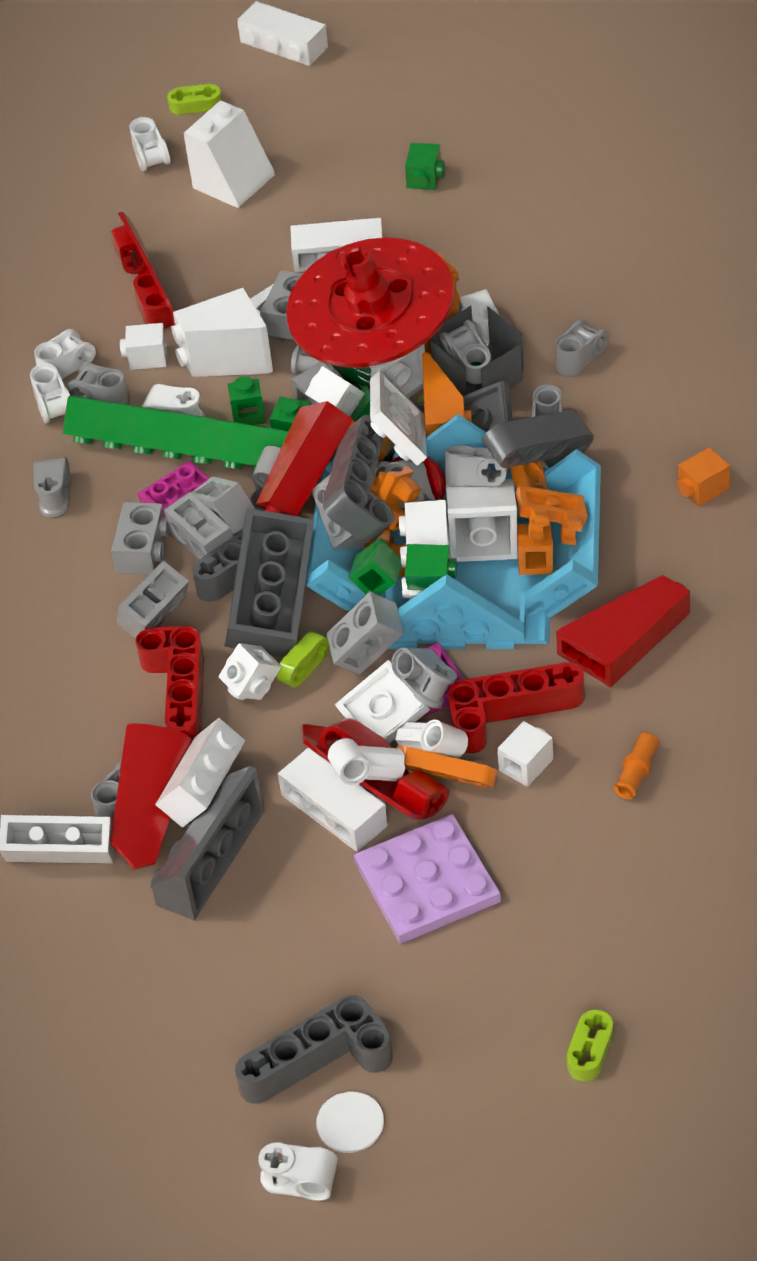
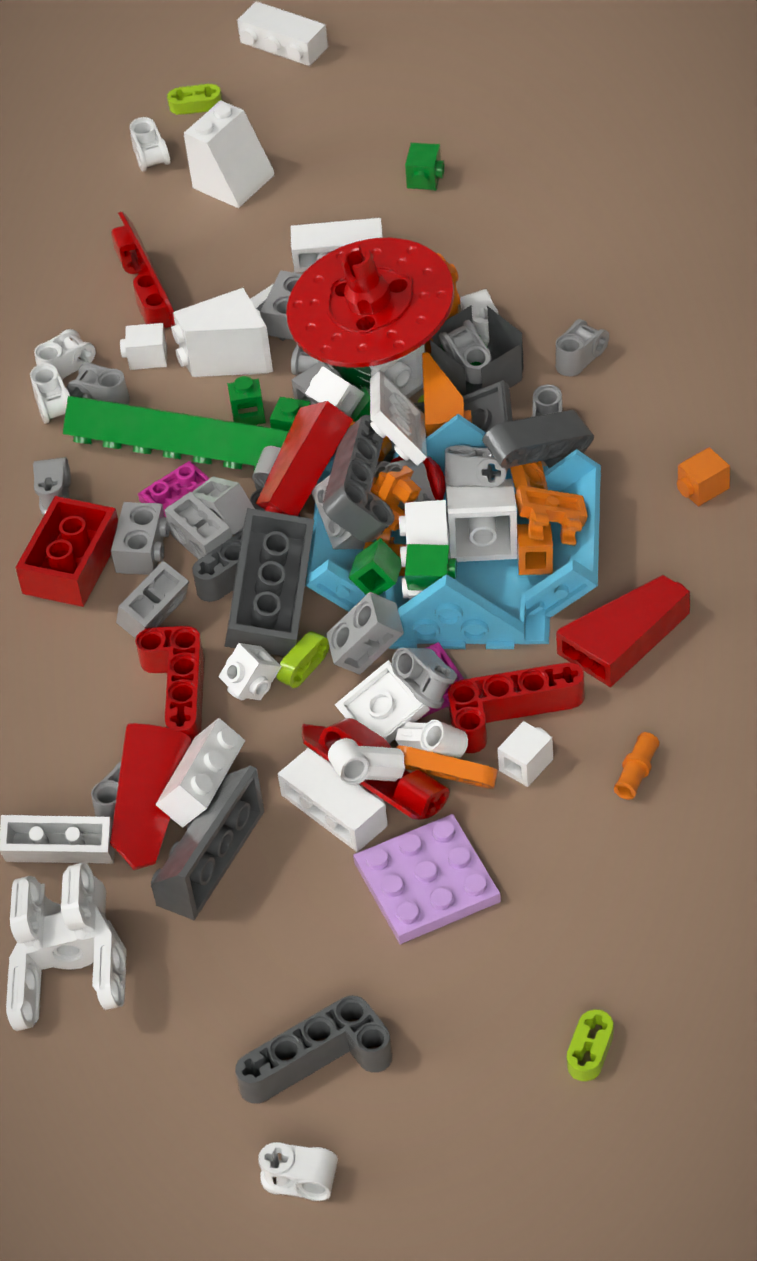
white piece [142,384,205,417] -> none
white piece [316,1092,384,1153] -> none
none -> white piece [6,862,126,1031]
none -> red brick [15,496,118,607]

